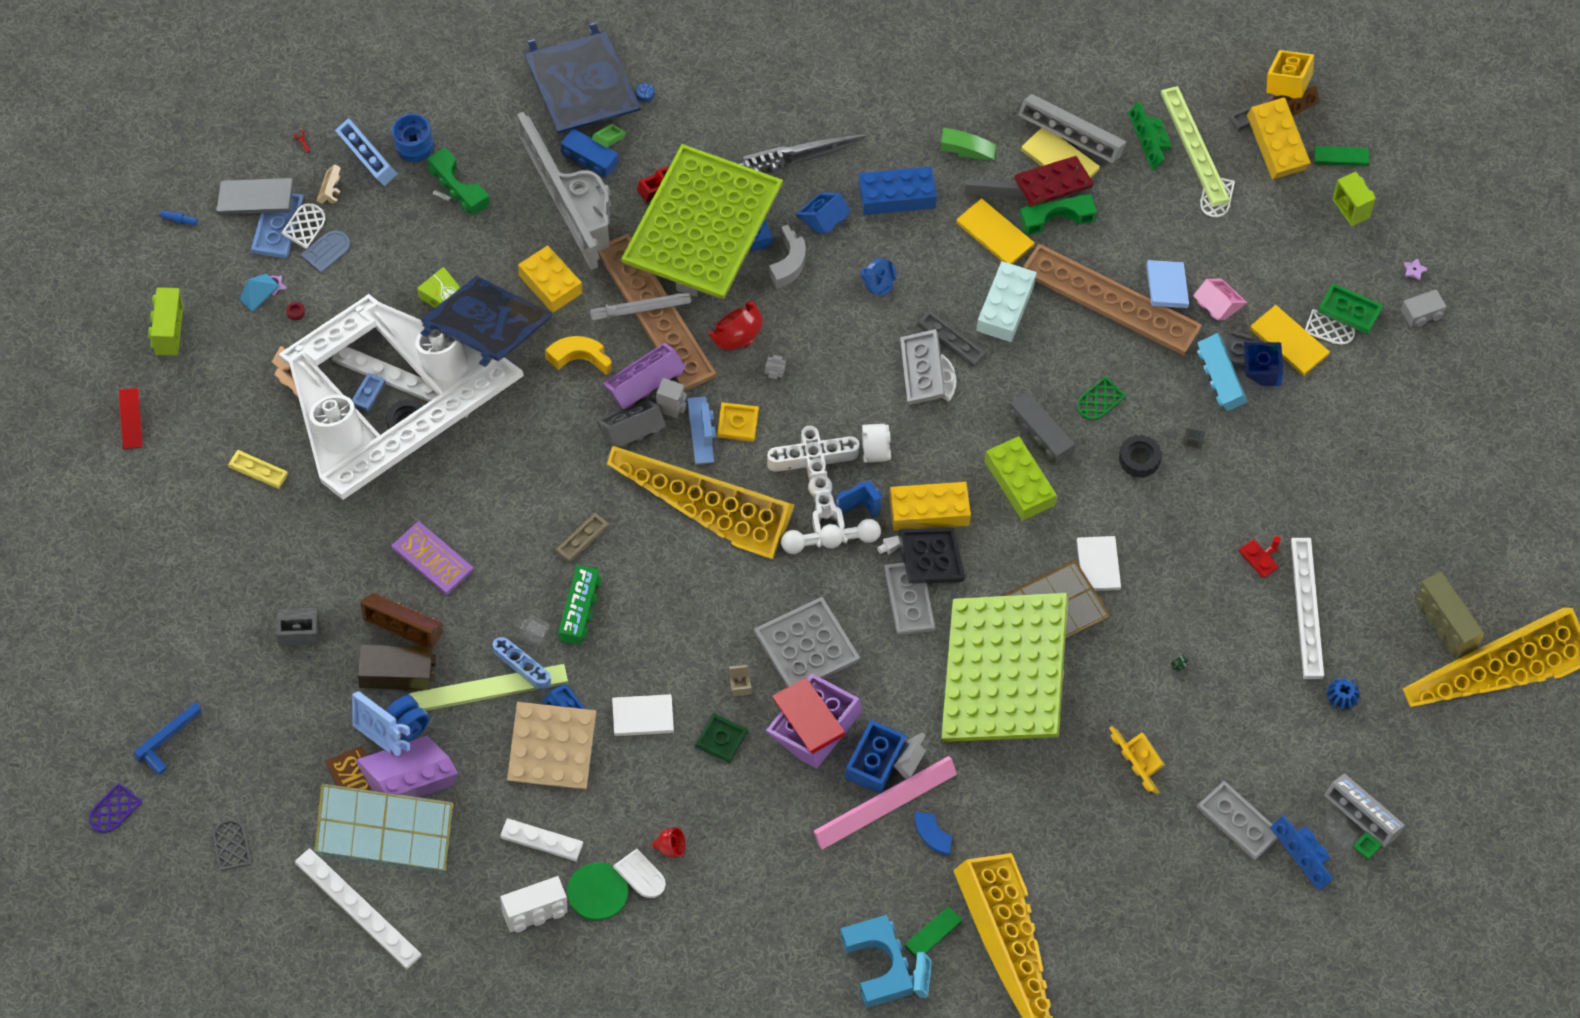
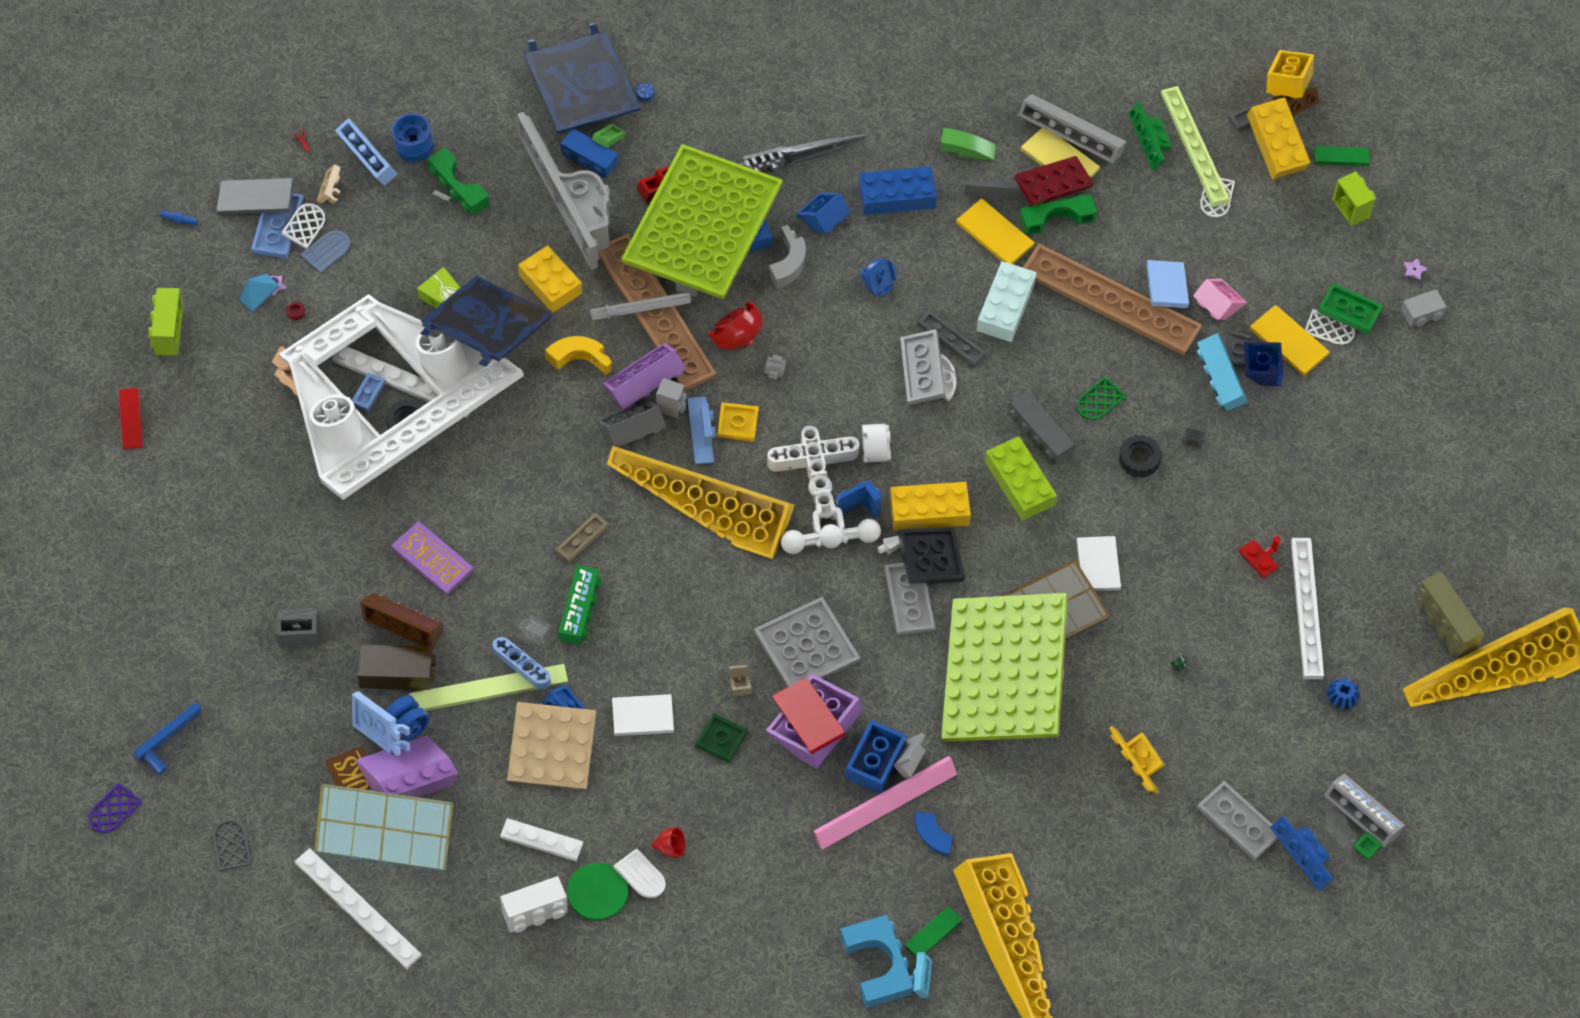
light yellow tile [228,450,288,489] -> none

